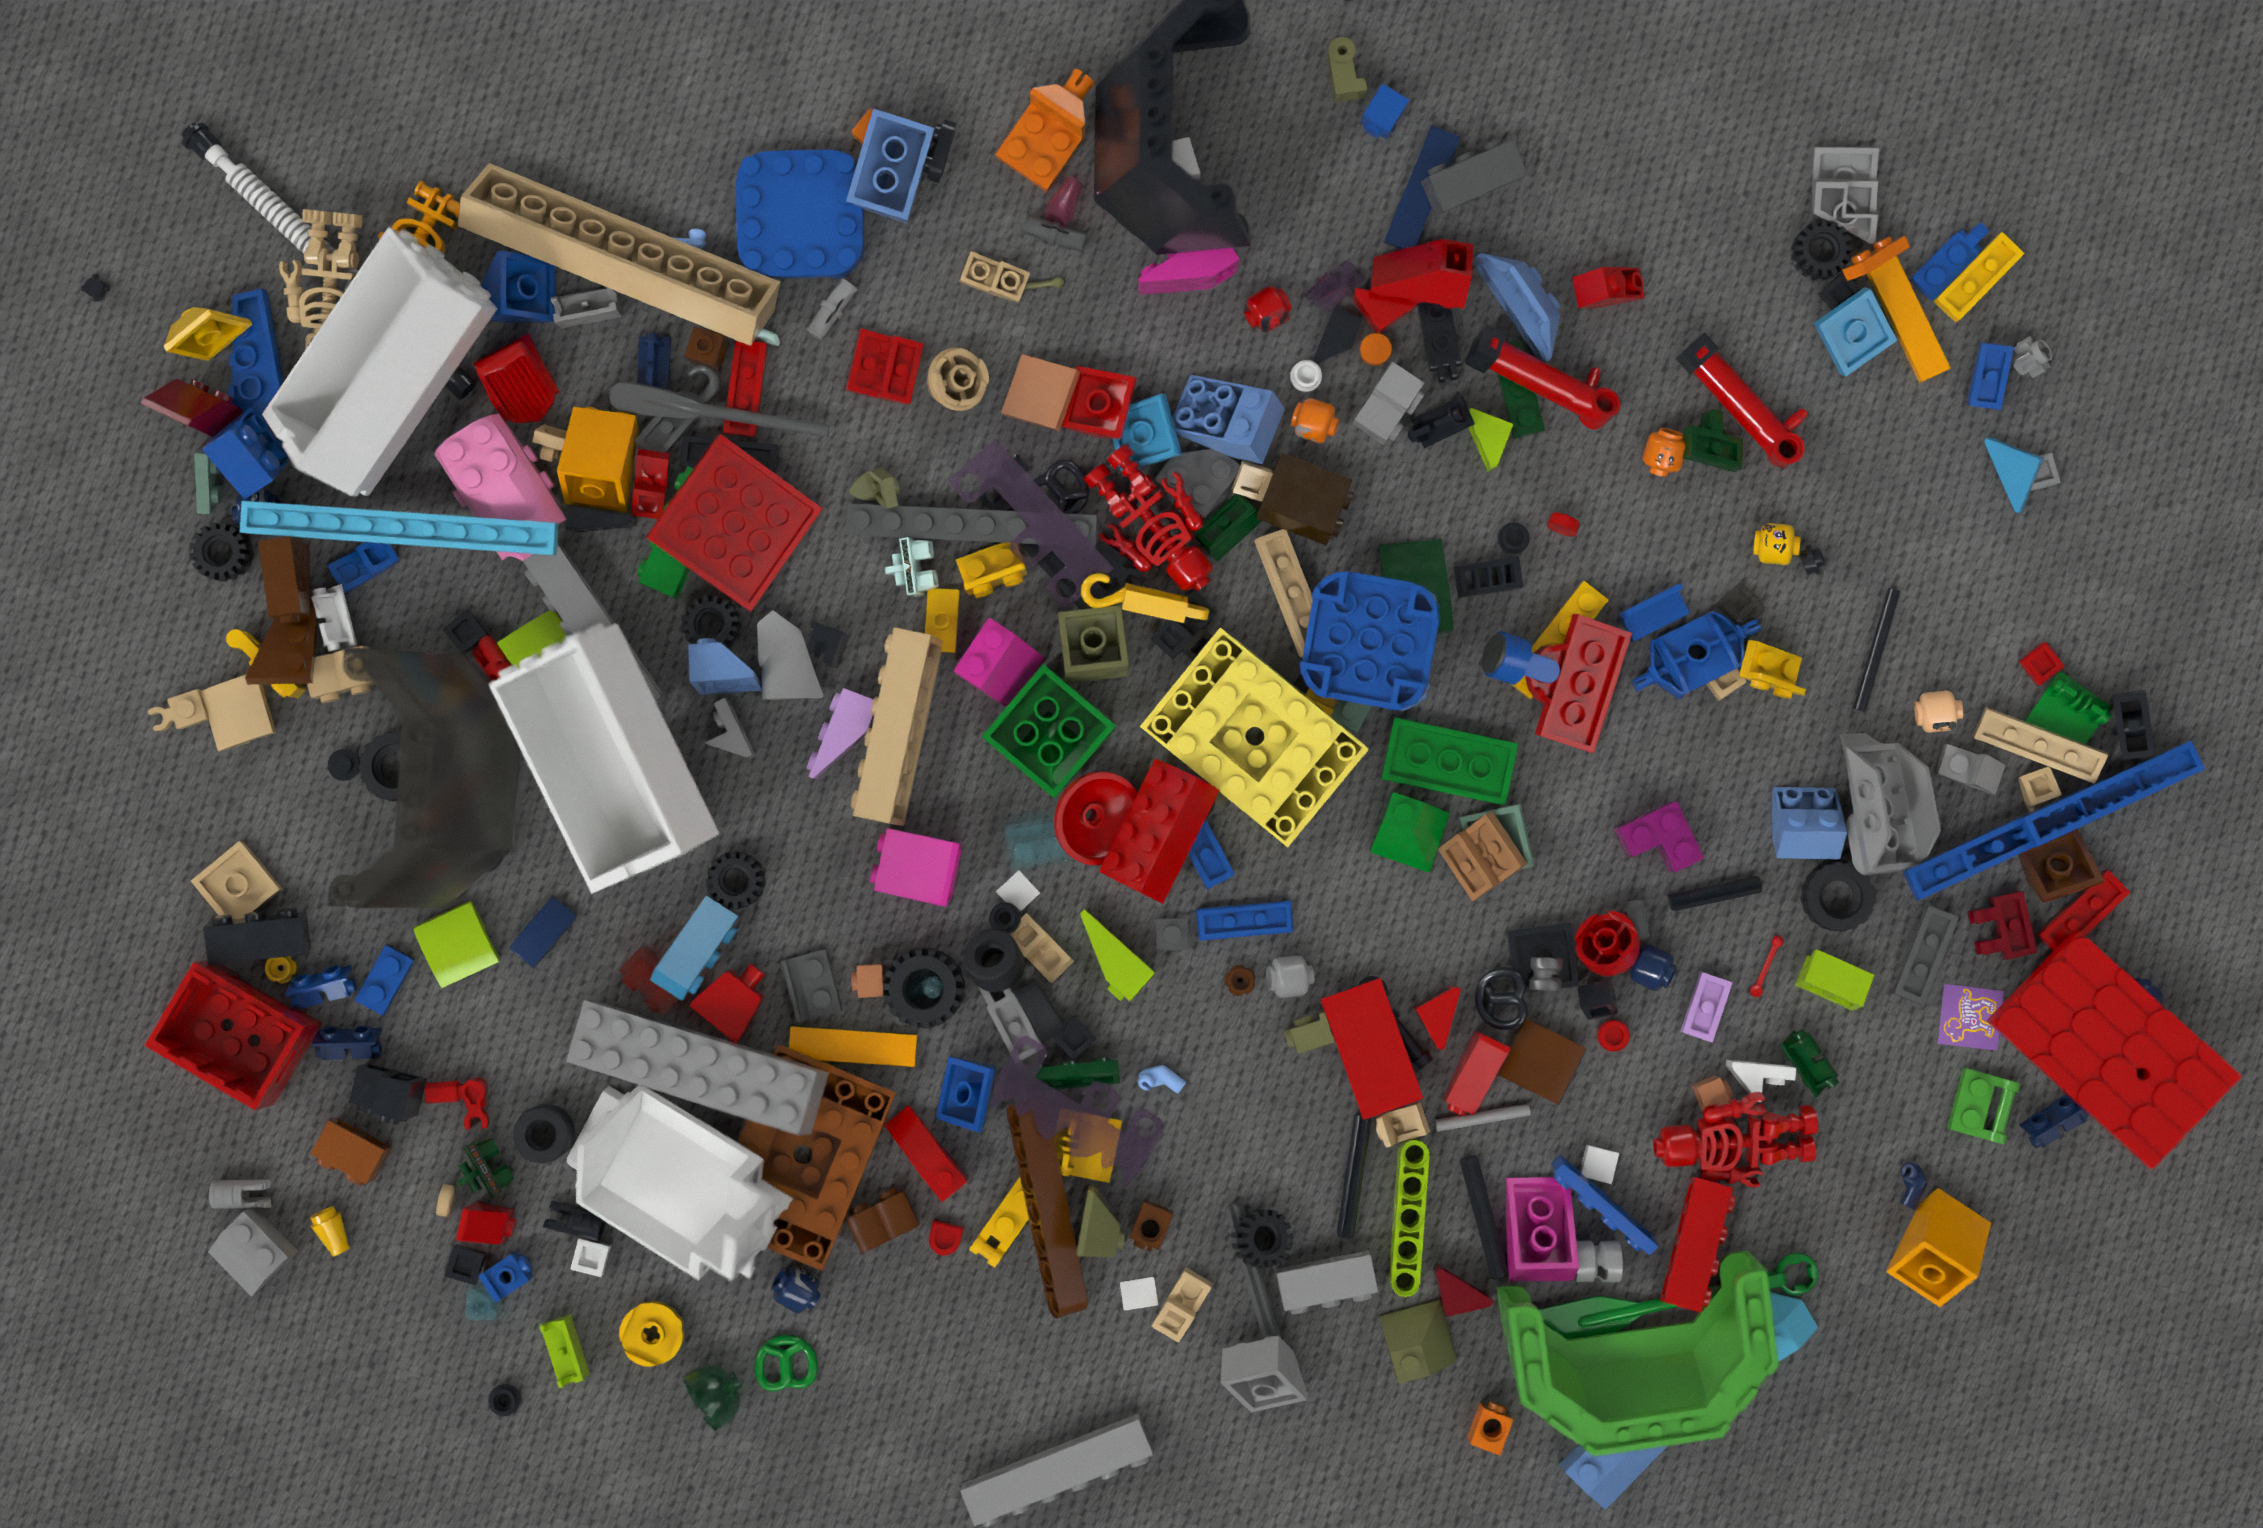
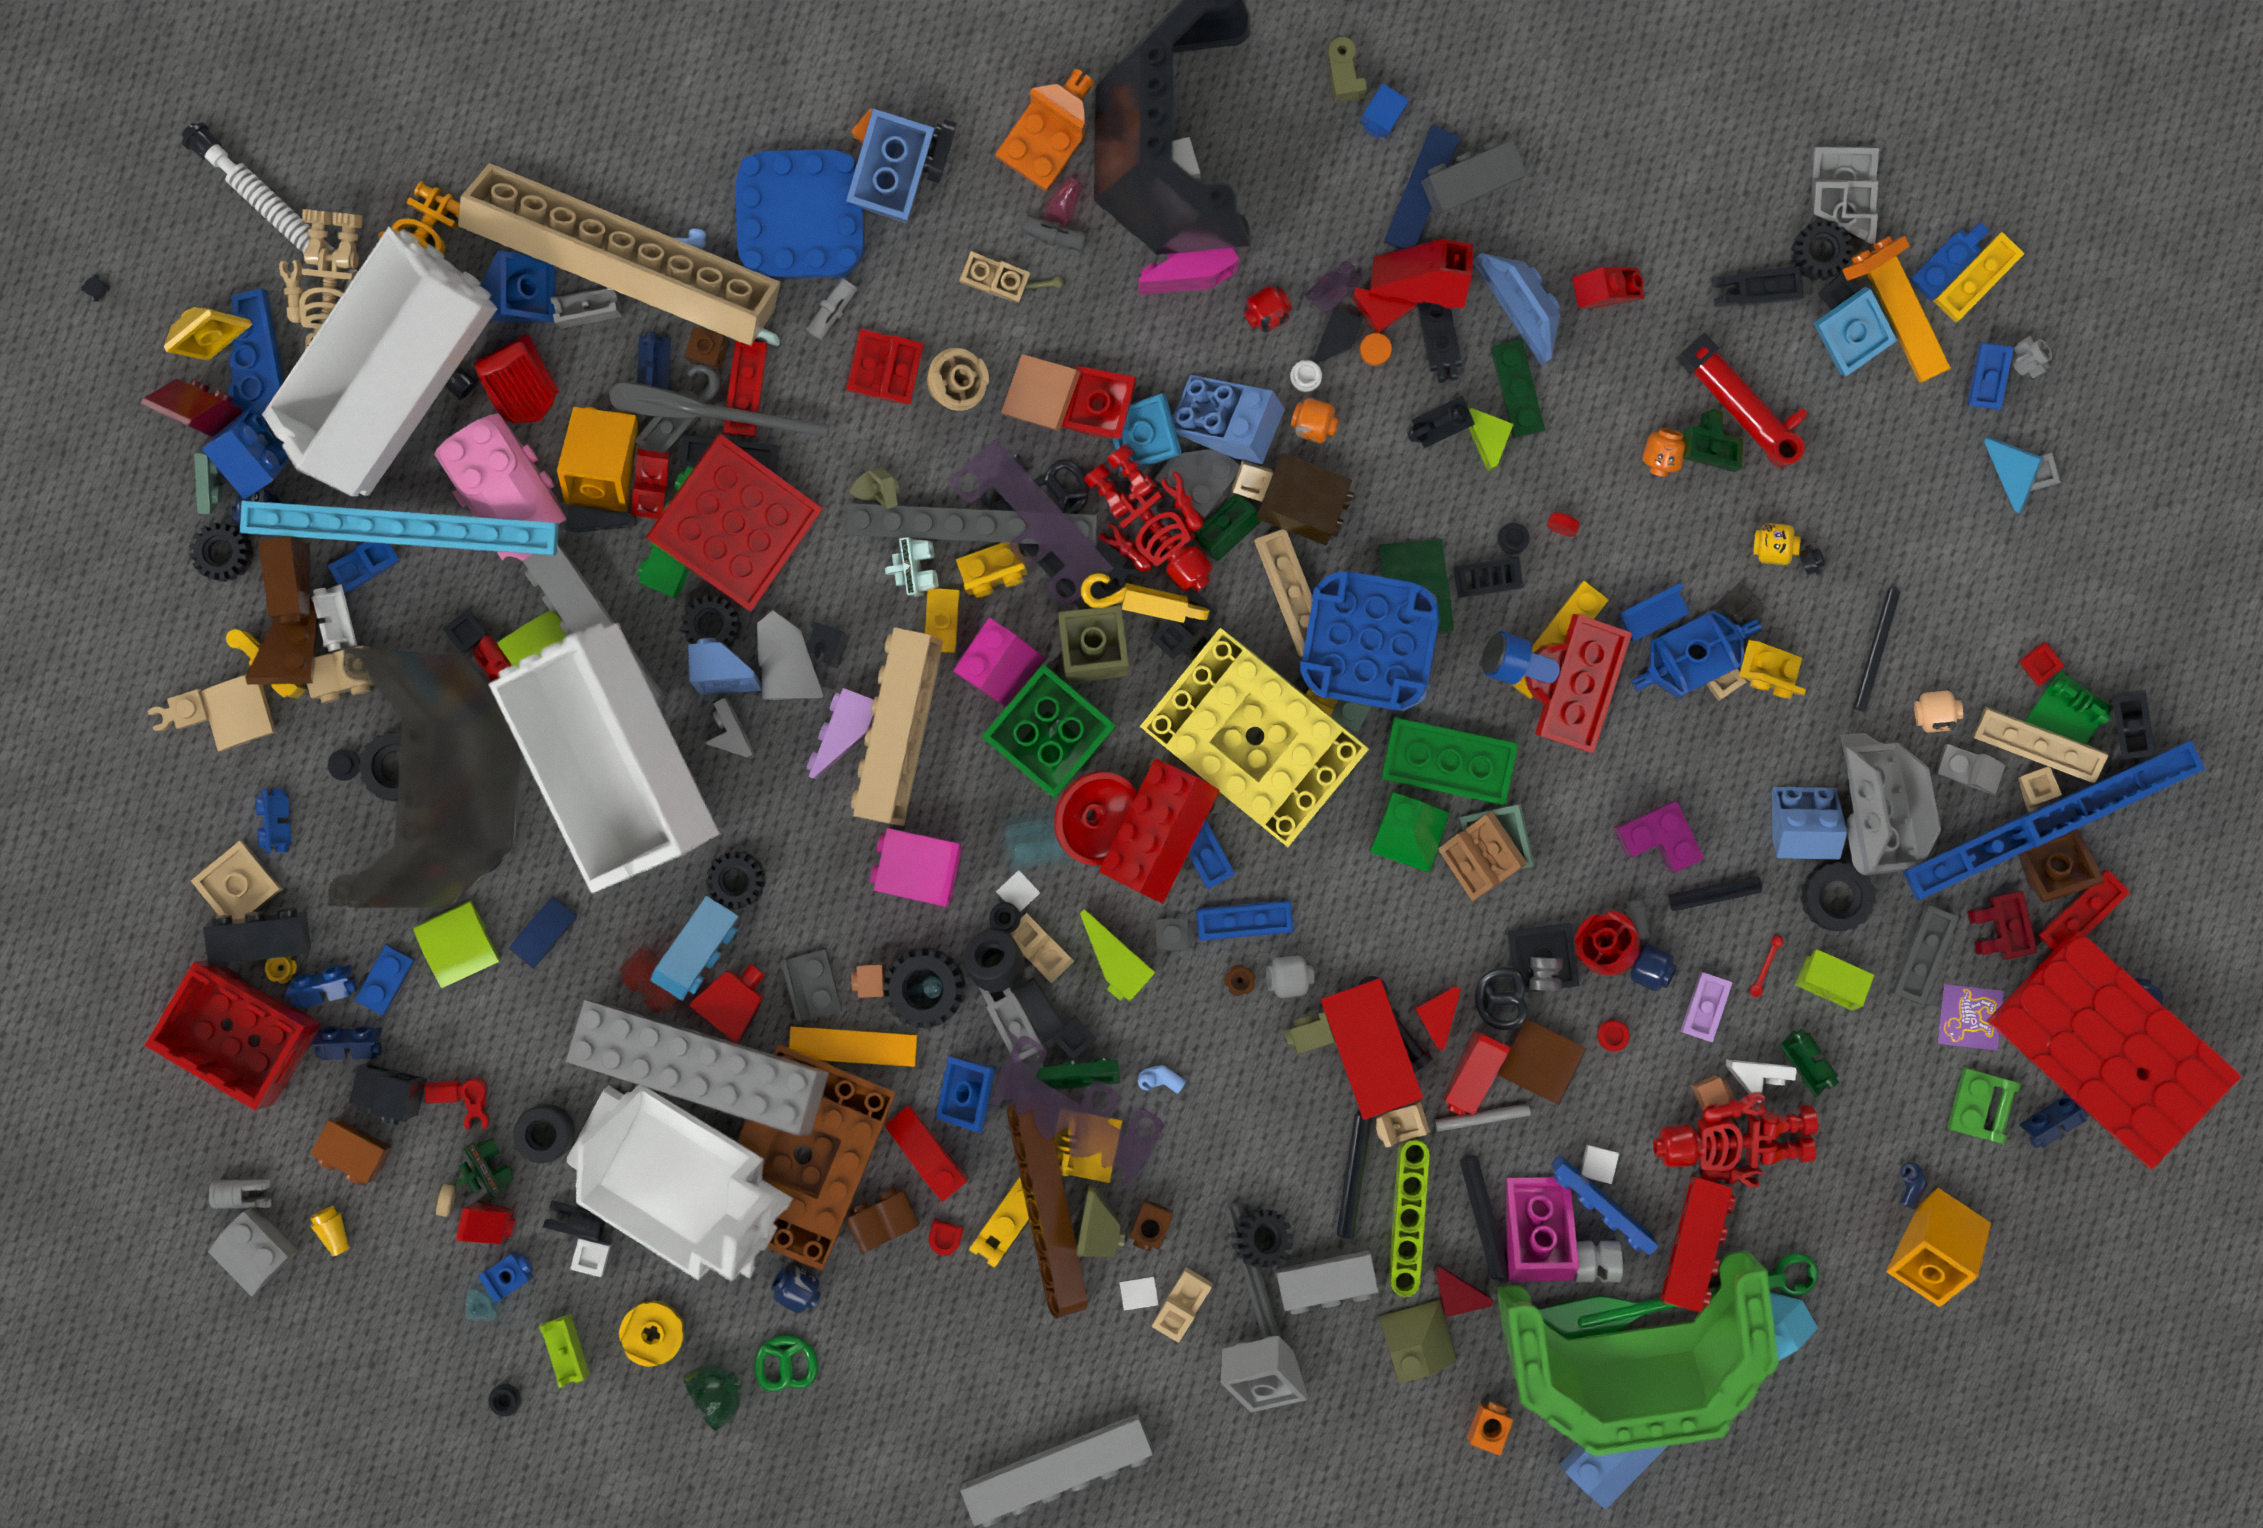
black plate [444,1244,487,1285] -> none
tan tile [532,424,567,462] -> none
light grey brick [1352,362,1425,445] -> none
red piece [1465,325,1621,430] -> none
black slope [1578,980,1618,1020] -> none
none -> blue hinge [255,789,292,854]
none -> black hinge [1712,267,1804,307]

